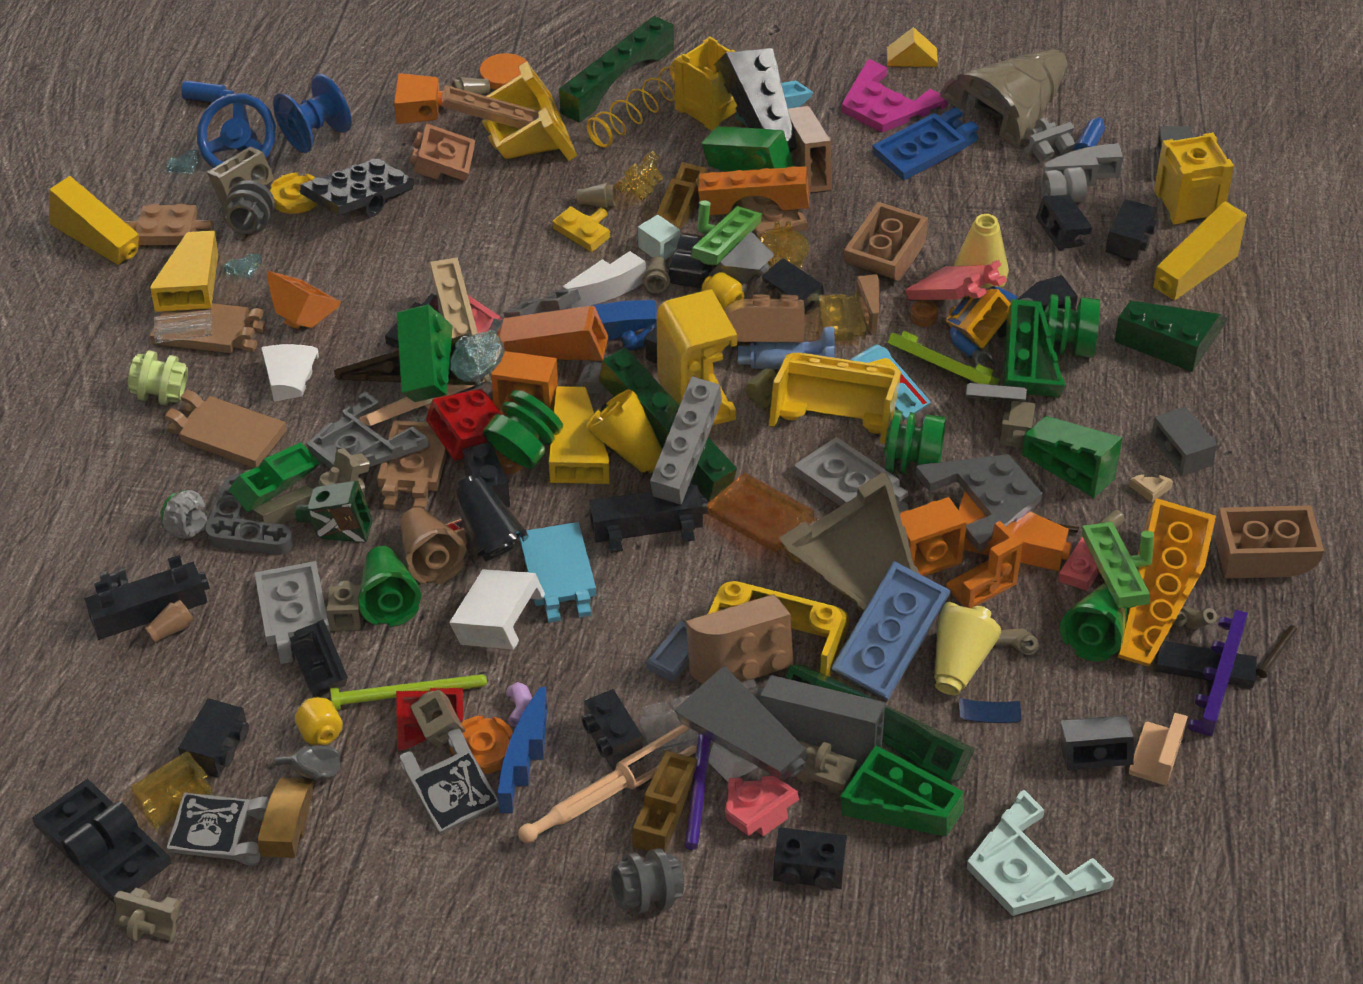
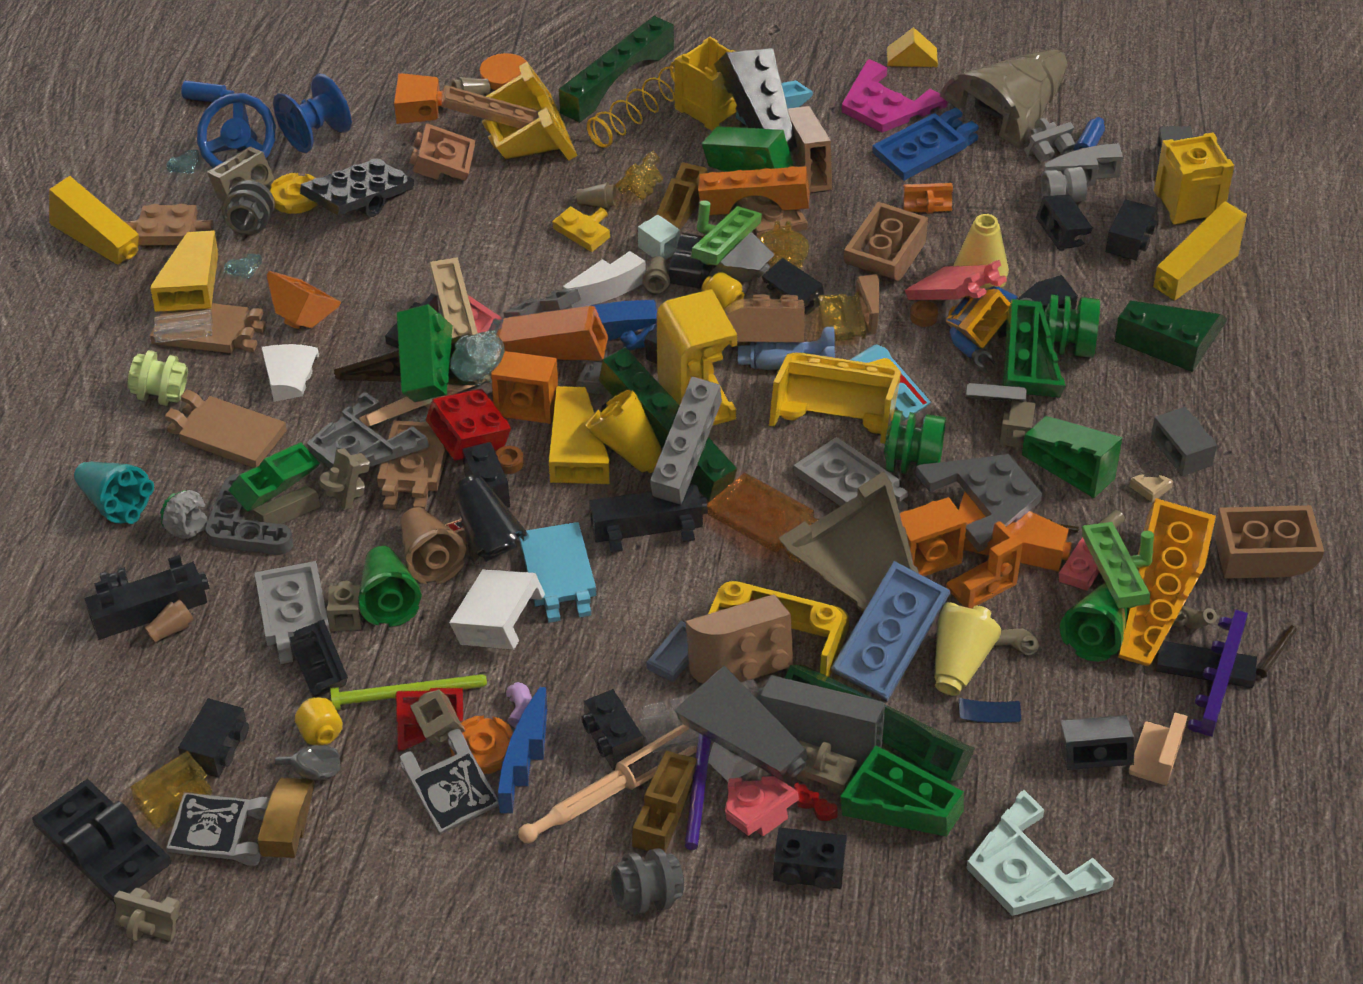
dark green torso [295,481,373,543] -> none
green wheel [483,390,563,469] -> none
olive tile [744,368,776,409] -> none
lime plate [887,331,1000,385] -> none
none -> teal cone [74,461,154,524]
none -> red piece [794,782,838,821]
none -> orange hips [903,183,953,214]

